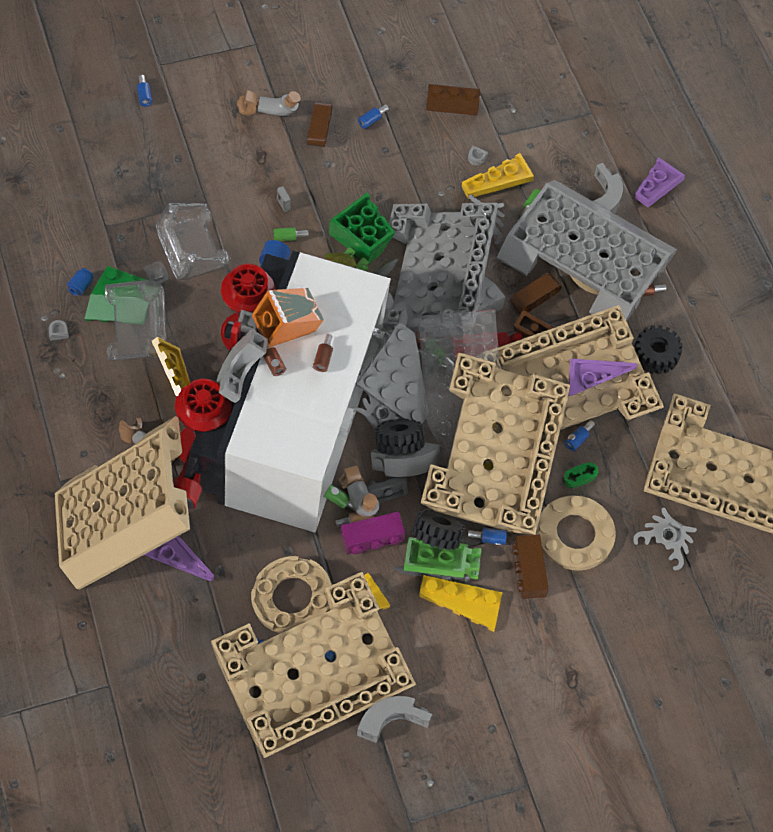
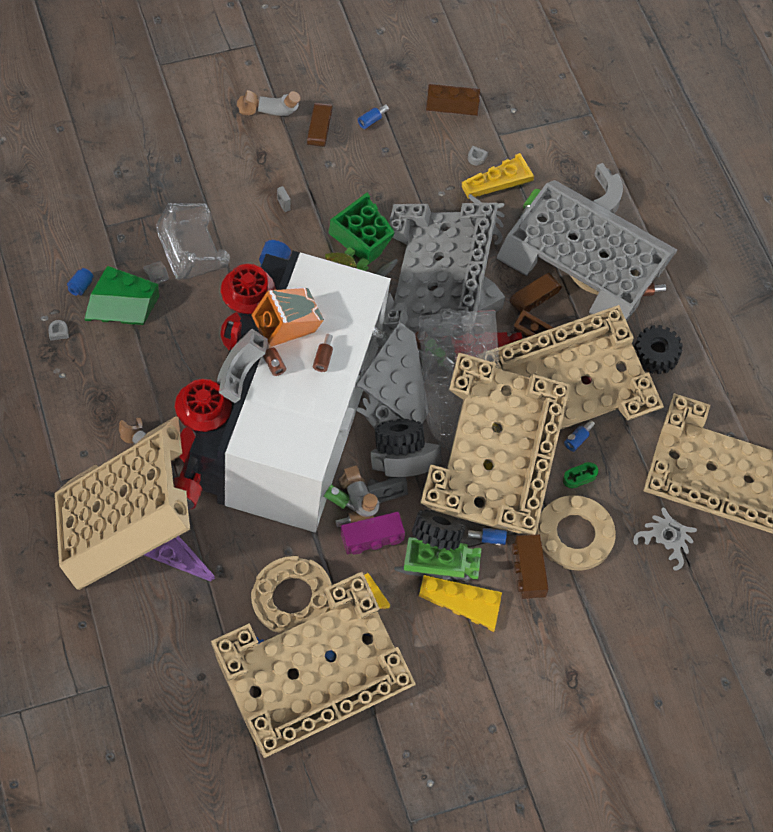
clear windscreen [104,280,167,361] -> none
blue piece [137,75,152,107] -> none
yellow wing [152,337,191,397] -> none
light grey tile [238,310,257,333] -> none
bright green piece [273,227,308,242] -> none
light grey arch [357,696,432,743] -> none
medium lavender wing [568,359,637,396] -> none
medium lavender wing [635,157,685,207] -> none

